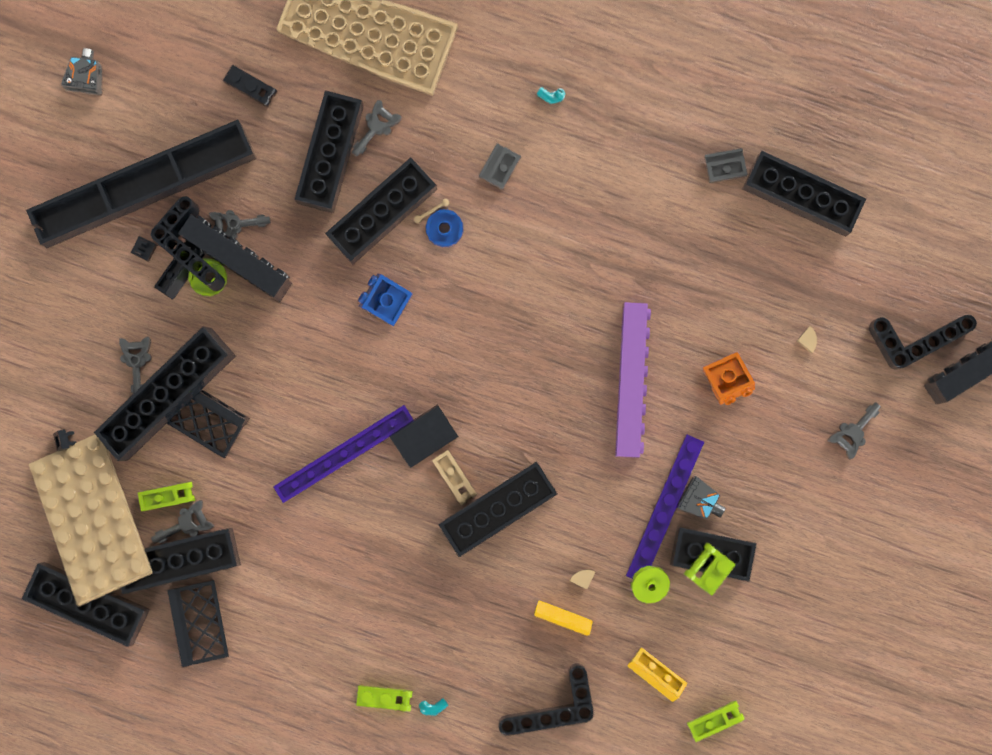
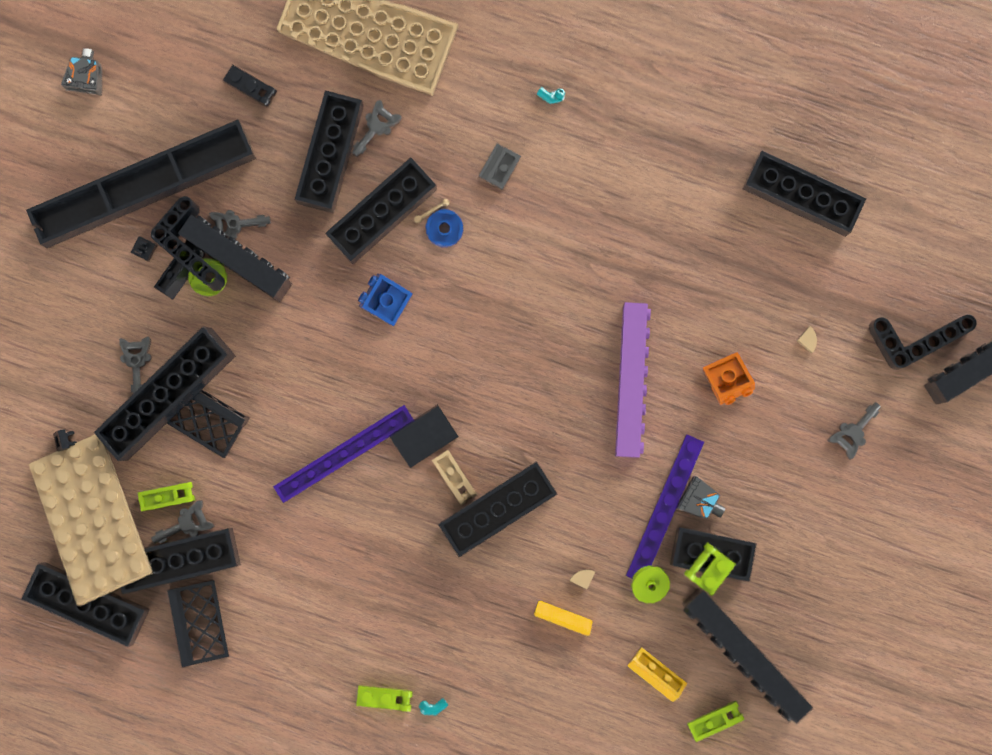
black beam [499,663,594,736] -> none
dark grey plate [704,148,748,183] -> none
none -> black brick [682,588,814,724]

